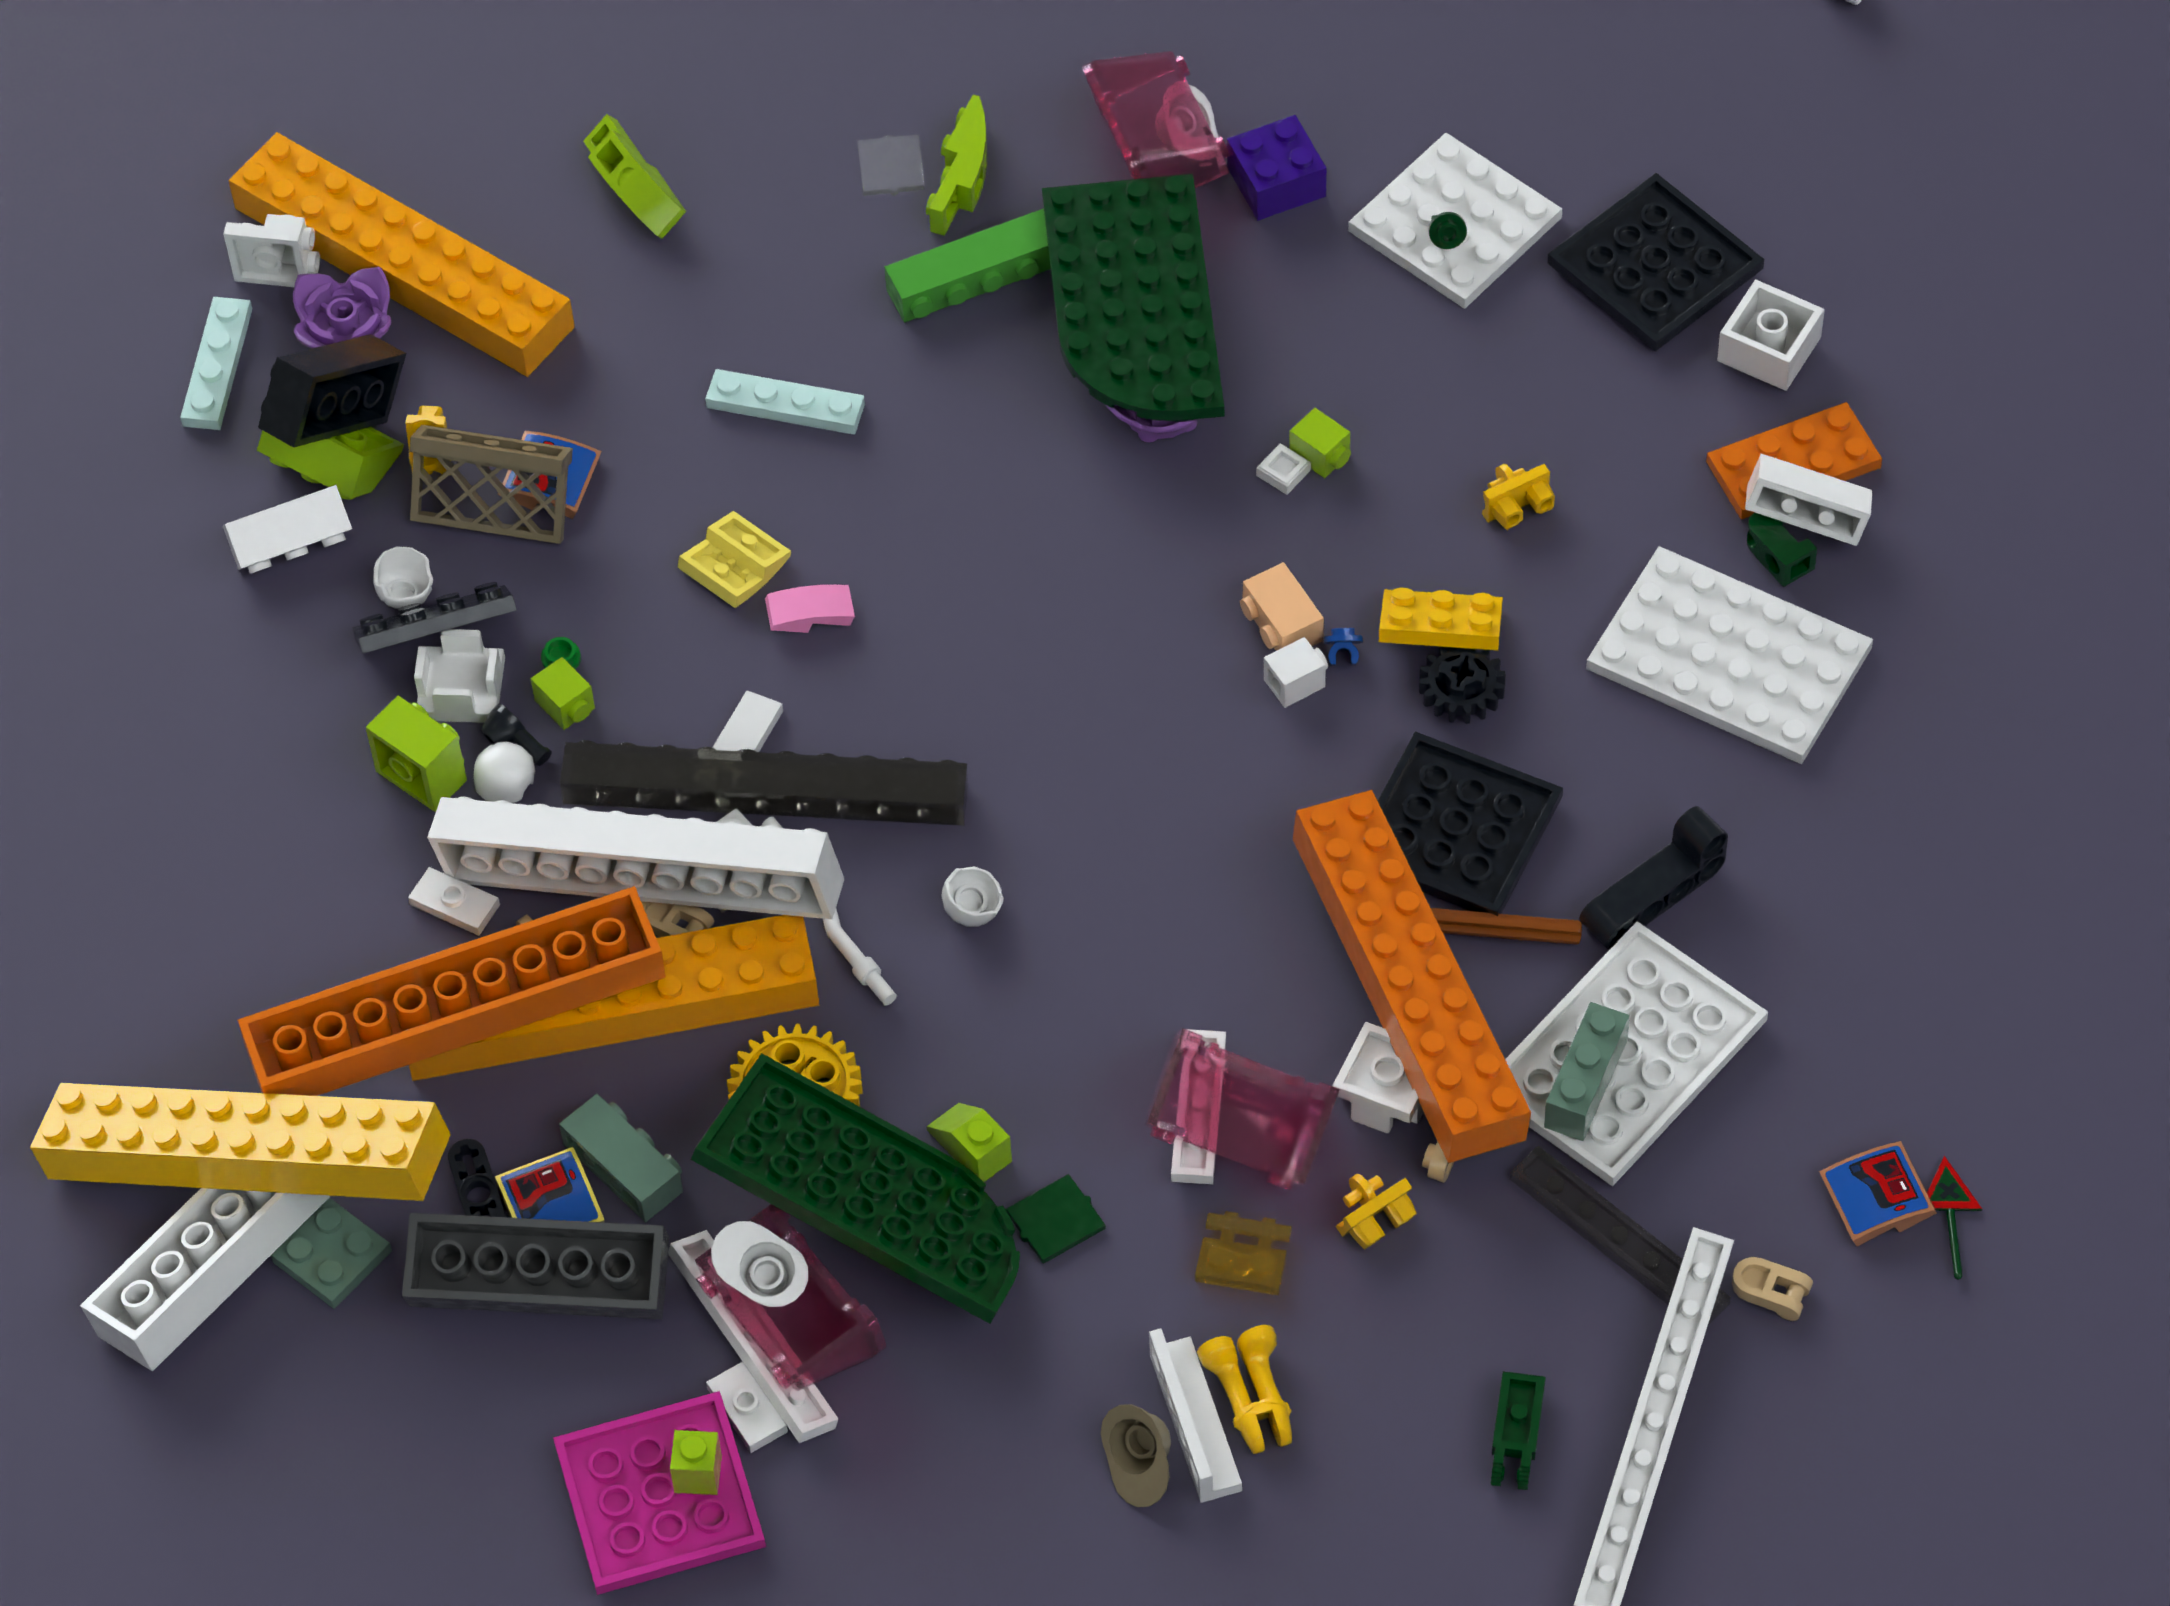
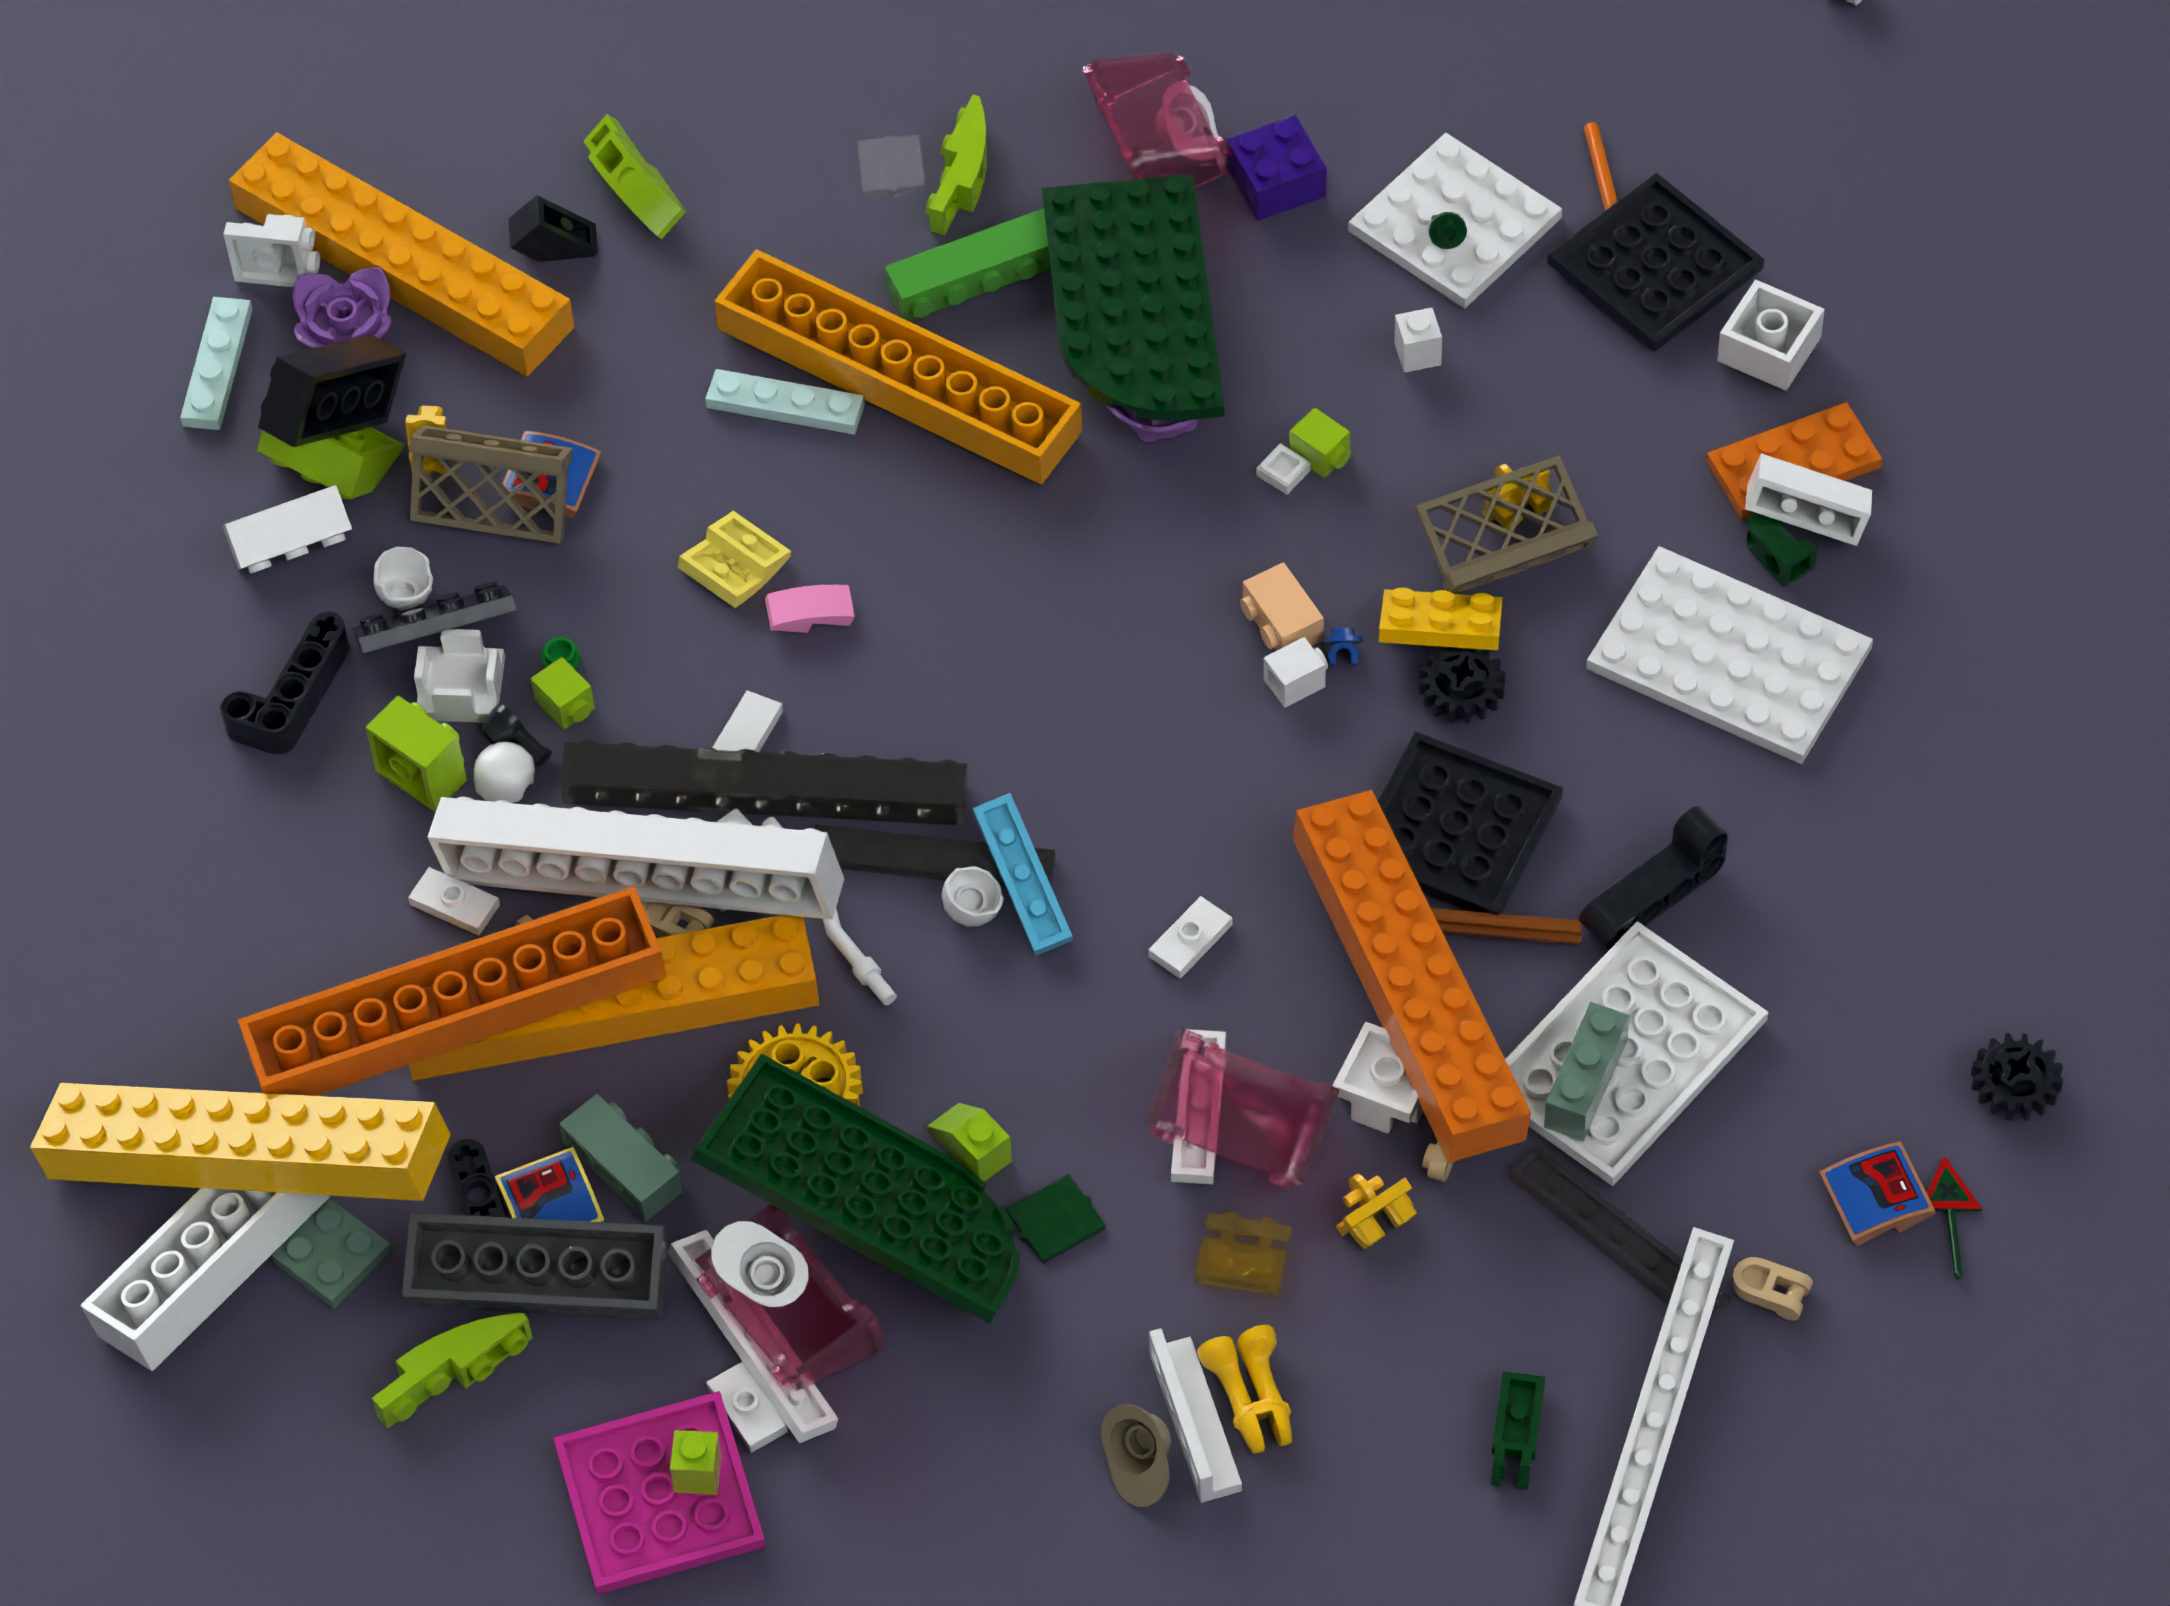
none -> black beam [220,611,350,755]
none -> lime slope [372,1313,533,1429]
none -> black slope [508,195,598,262]
none -> light orange brick [714,249,1083,485]
none -> clear smoke tile [815,824,1056,887]
none -> medium azure plate [973,793,1073,956]
none -> white plate [1148,896,1233,979]
none -> white brick [1394,308,1442,373]
none -> dark tan fence [1414,455,1598,594]
none -> orange bar [1584,122,1618,211]
none -> black gear [1971,1033,2063,1121]

